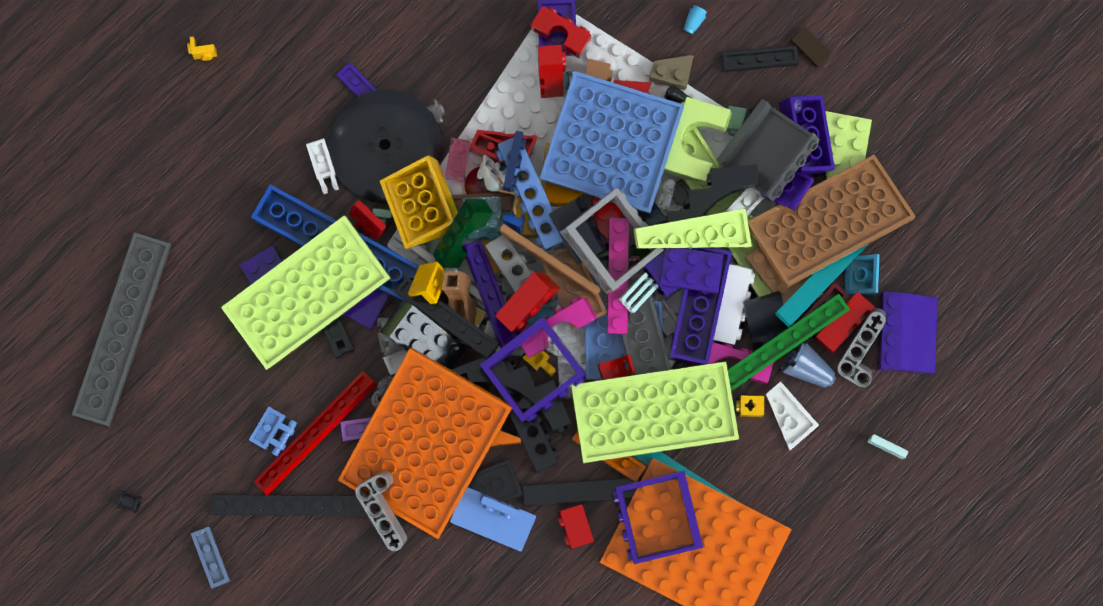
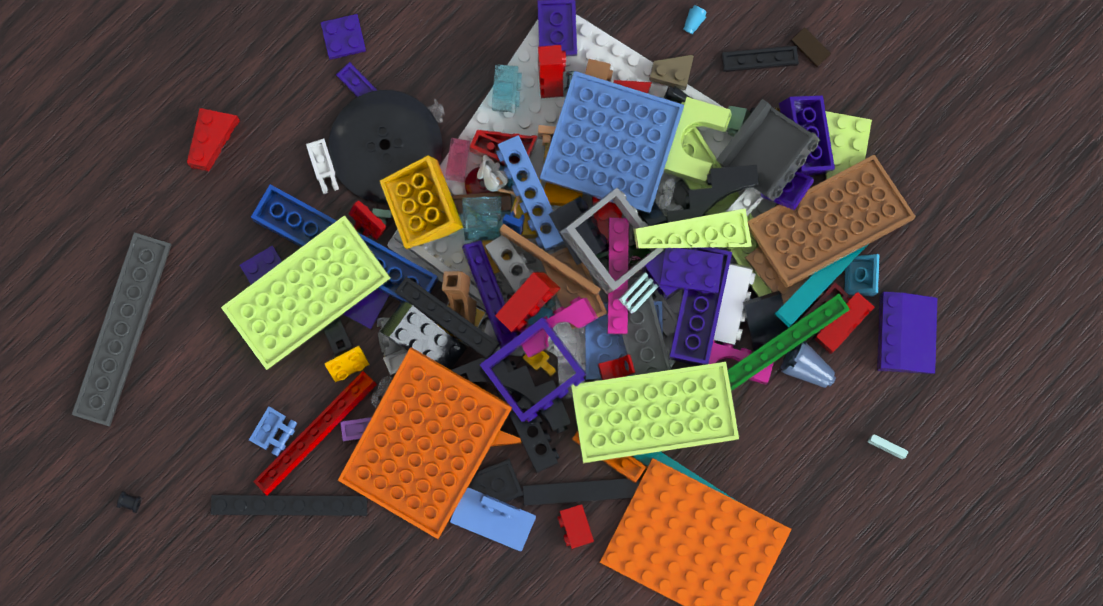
yellow bracket [187,36,217,61] -> none
sand blue plate [191,527,231,589] -> none
light grey beam [355,470,407,551] -> none
yellow panel [408,262,445,305] -> none
dark green arch [433,199,493,268] -> none
dark blue plate [503,131,526,192] -> none
red arch [531,6,592,58] -> none
dark purple window [613,471,703,564] -> none
yellow brick [735,395,764,417] -> none
white wing [766,382,819,451] -> none
light grey beam [838,308,886,387] -> none
none -> red wedge [187,108,240,171]
none -> dark purple plate [321,14,366,60]
none -> yellow hinge [324,346,370,382]
none -> clear light blue brick [492,64,522,113]
none -> light nougat tile [538,125,556,146]

